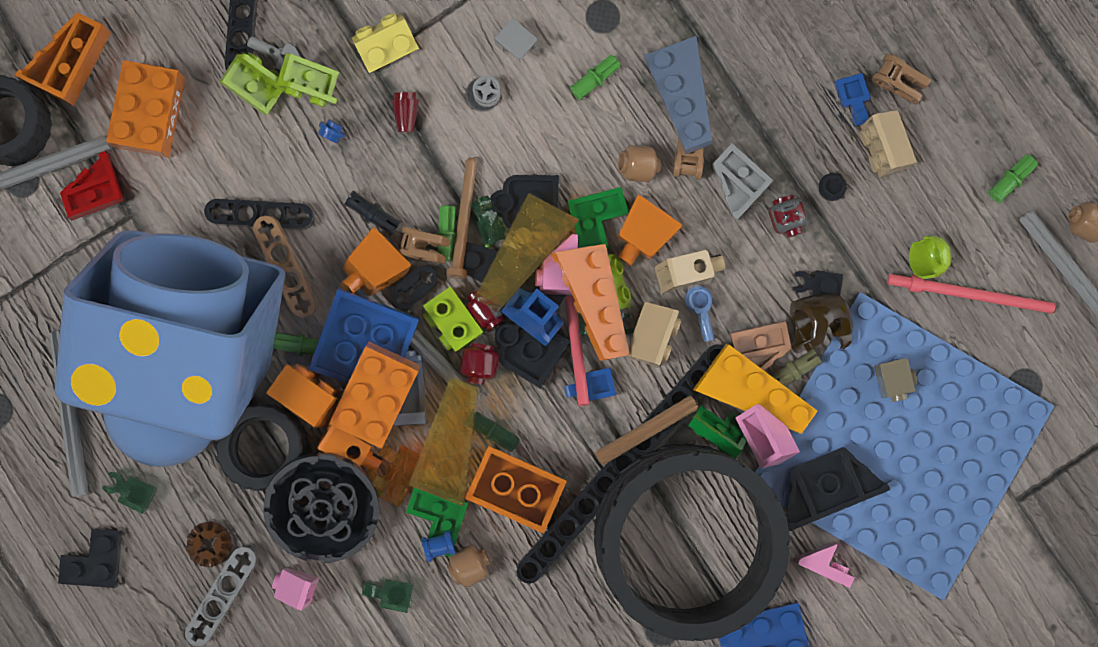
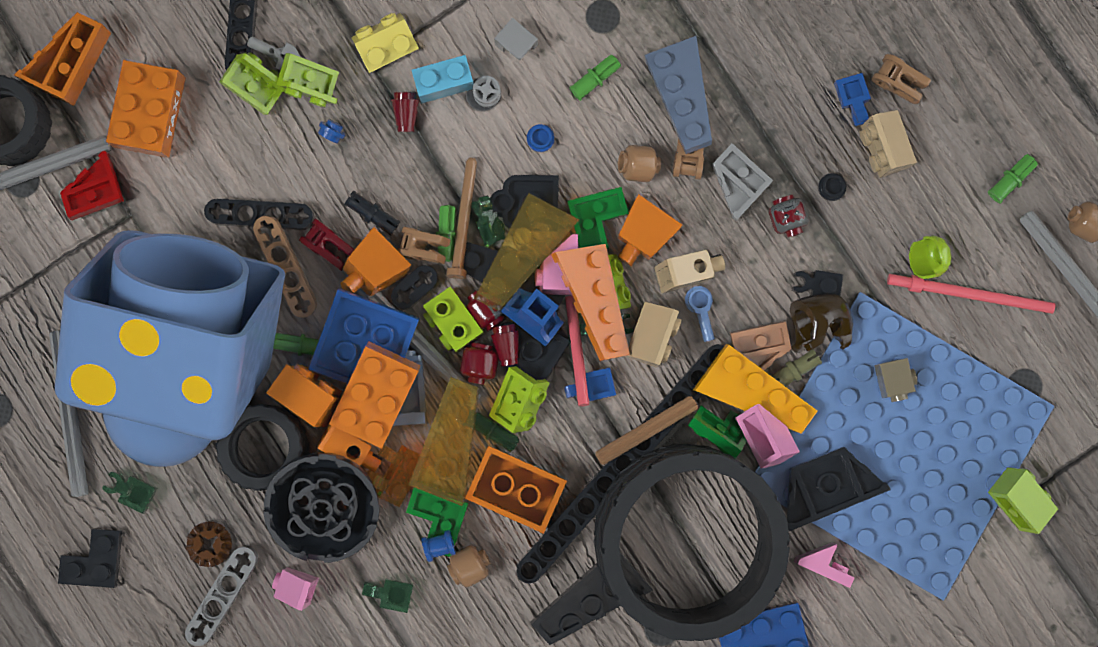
none -> dark red piece [298,218,355,271]
none -> medium azure brick [411,55,474,104]
none -> lime bracket [489,366,550,433]
none -> dark red cone [491,324,518,366]
none -> blue plate [527,124,554,152]
none -> black wing [530,553,653,645]
none -> lime brick [988,467,1058,534]

